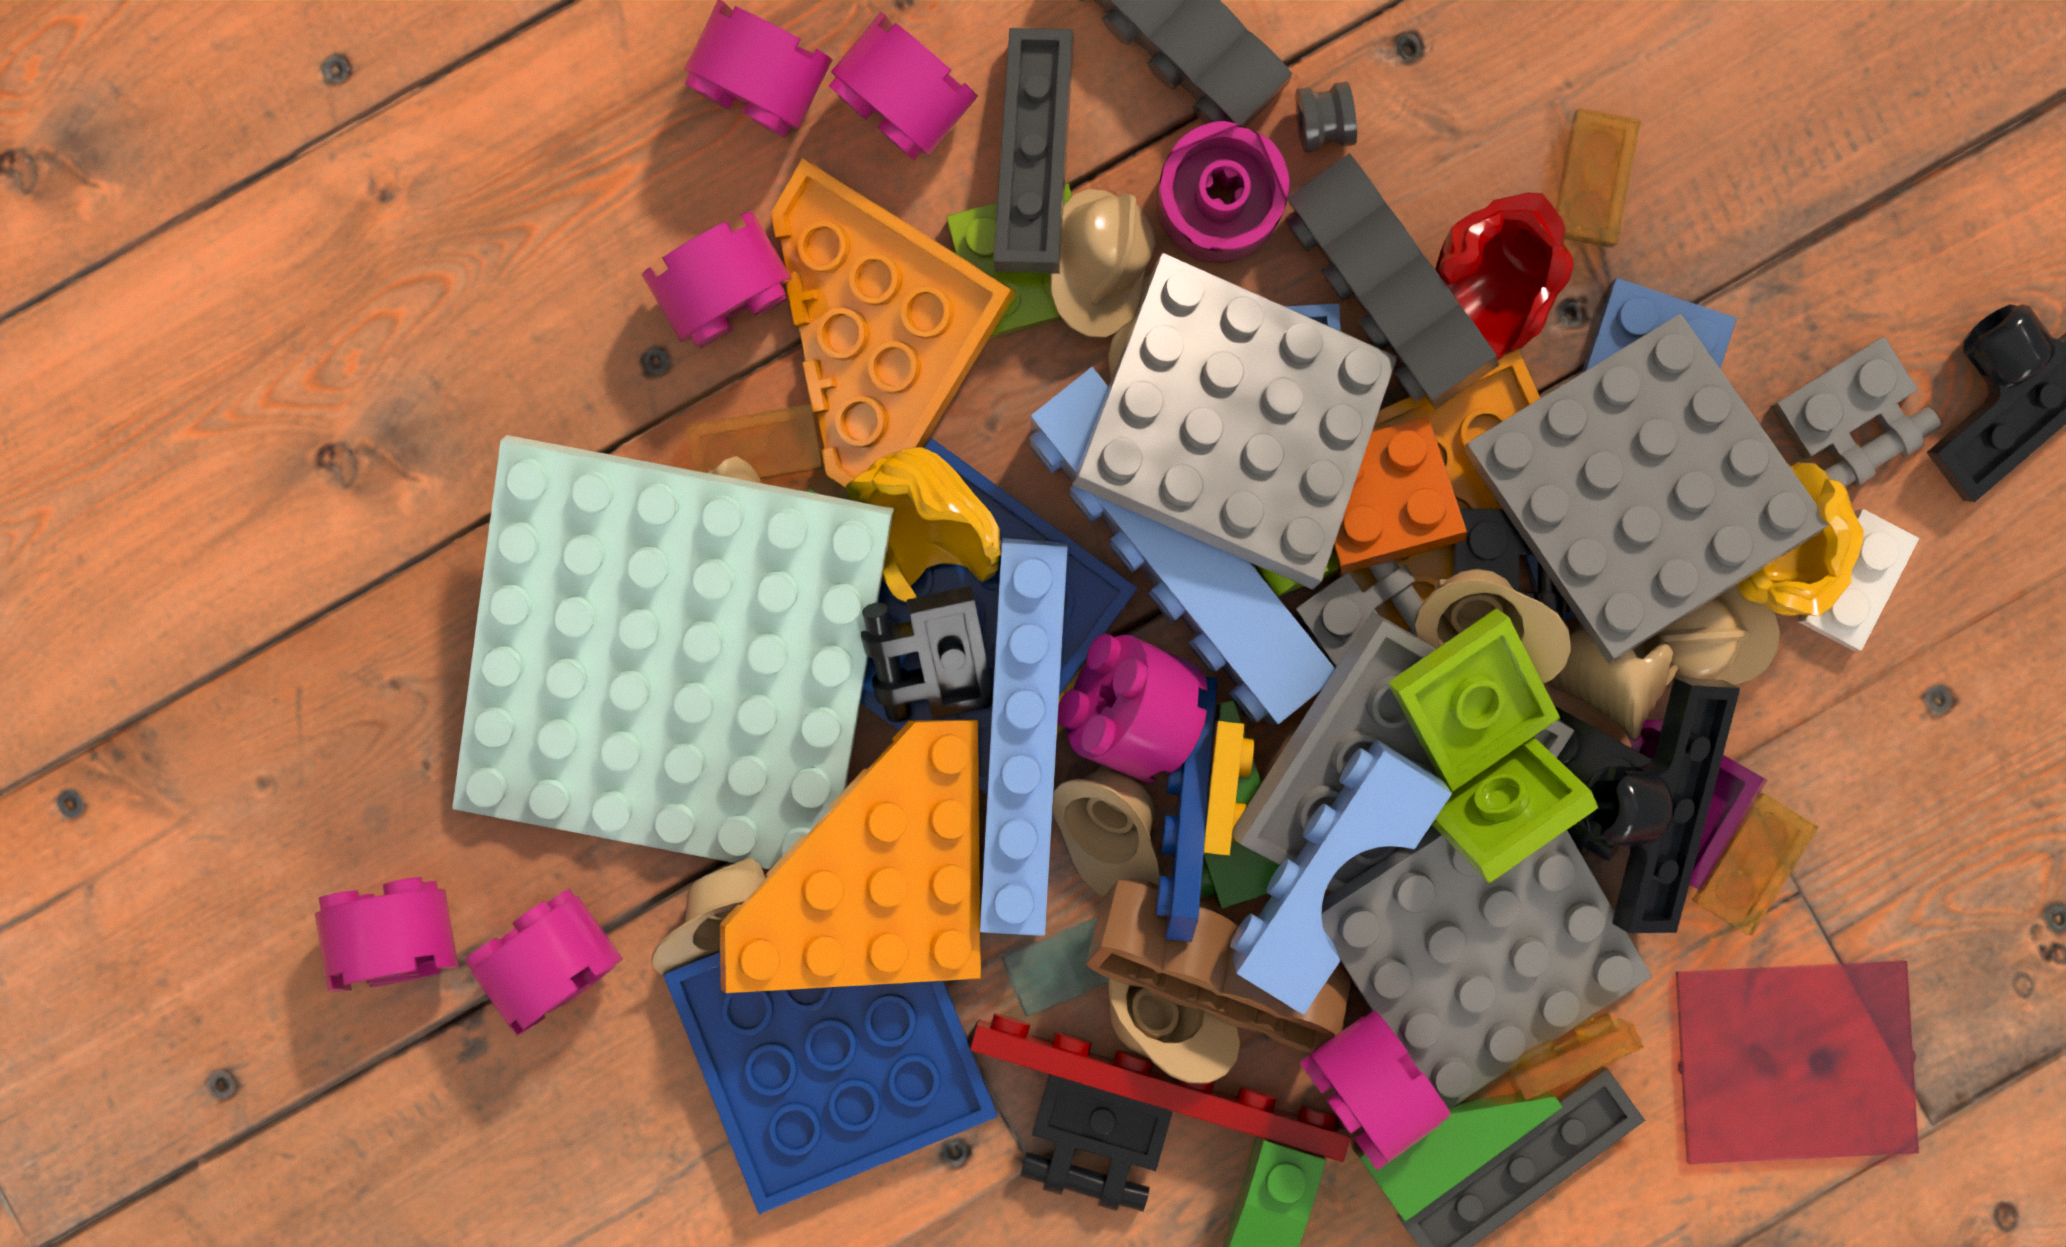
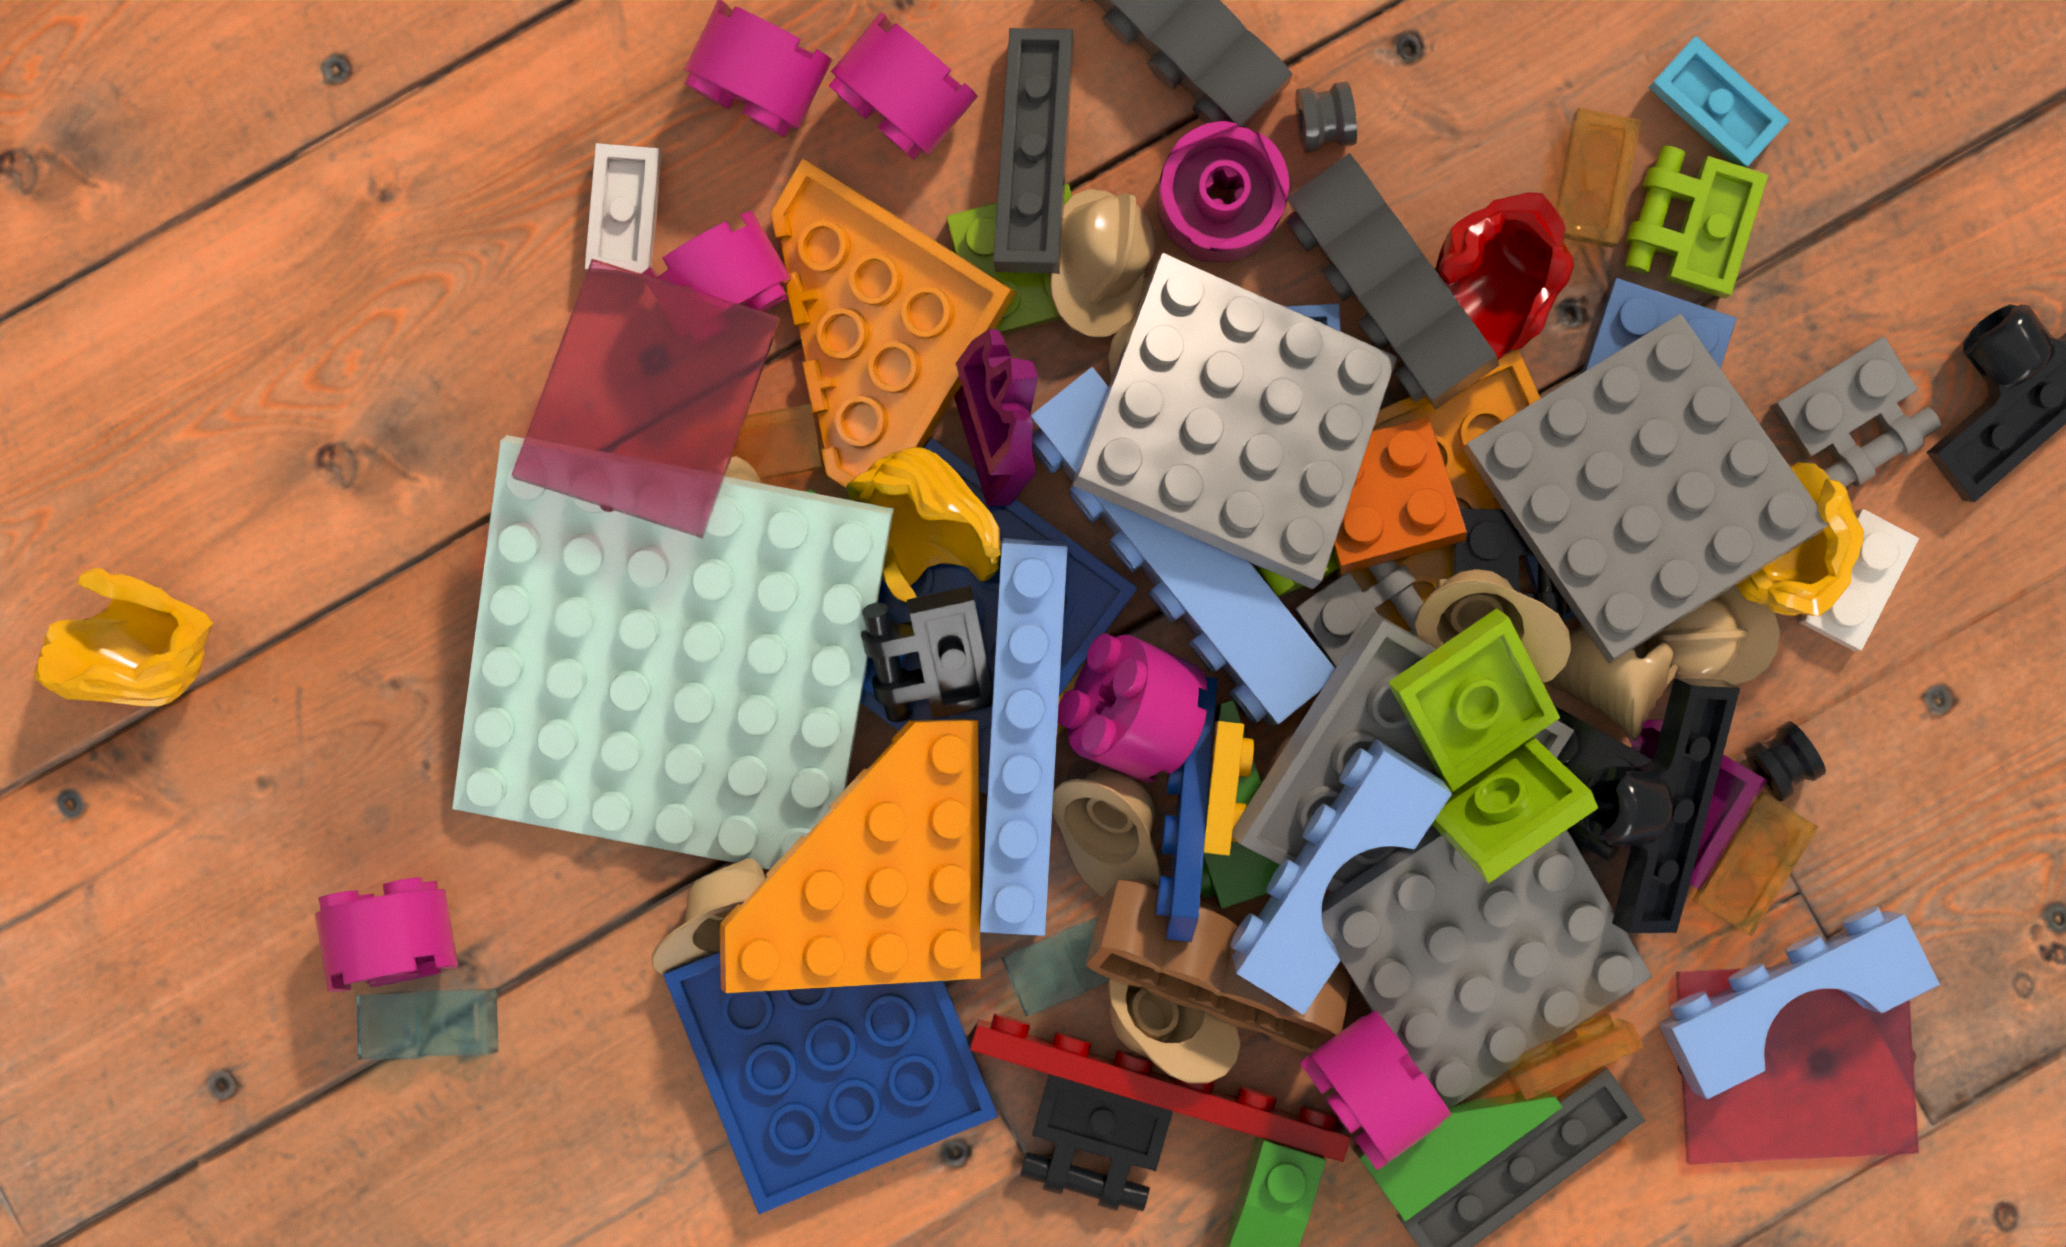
dark pink brick [465,888,623,1037] -> none
none -> yellow hair [33,568,213,707]
none -> clear light blue slope [356,988,499,1060]
none -> clear pink piece [511,258,780,539]
none -> white plate [585,143,662,278]
none -> magenta plate [954,329,1038,507]
none -> lime plate [1624,145,1768,299]
none -> medium azure plate [1648,36,1790,168]
none -> light blue arch [1658,907,1940,1100]
none -> black wheel [1745,721,1826,802]

